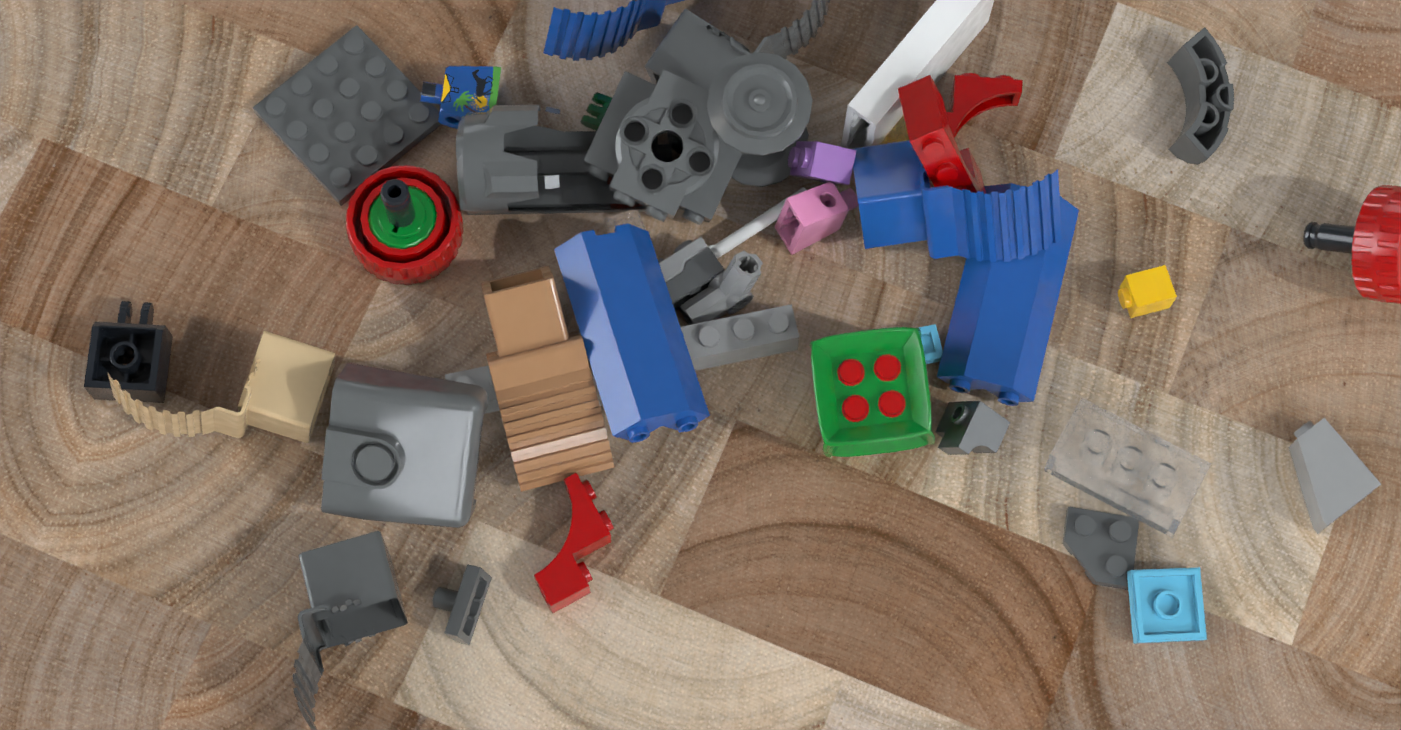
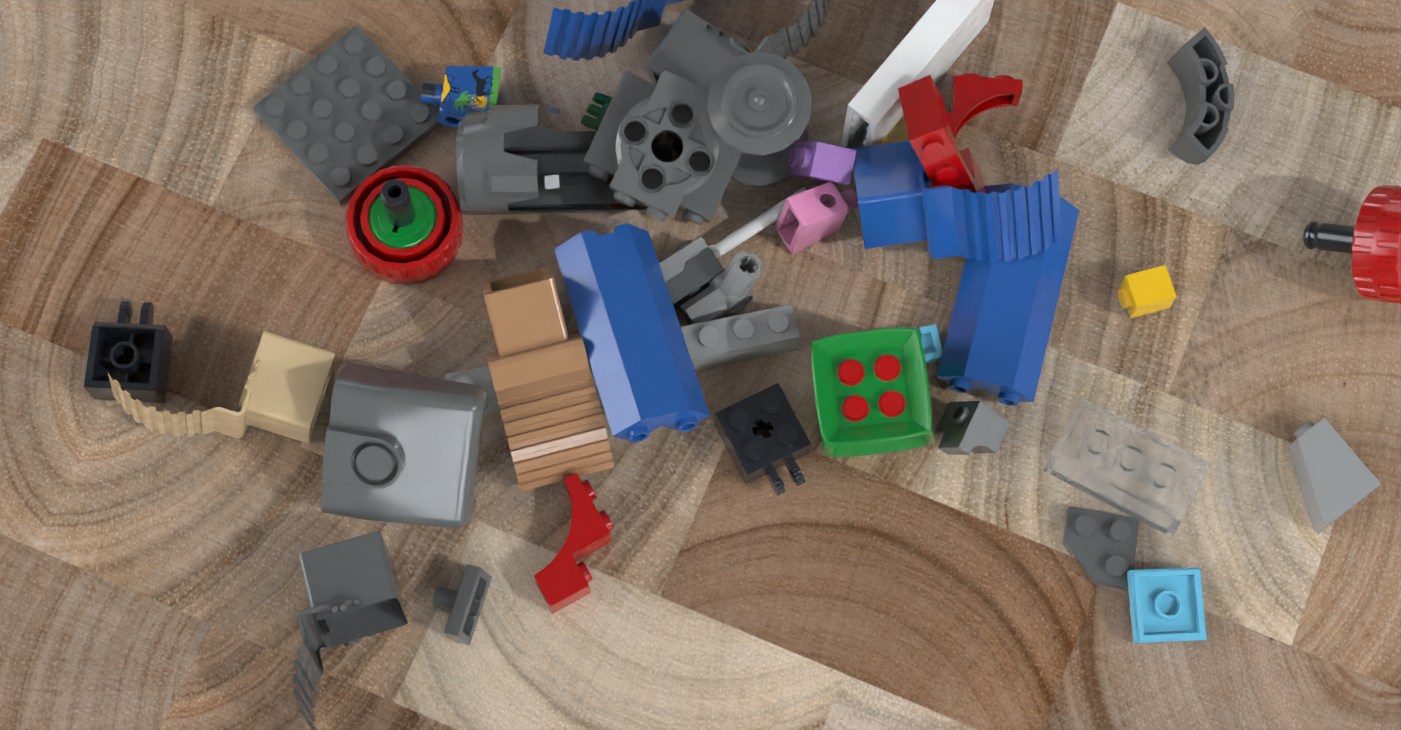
none -> black hinge [714,383,811,496]

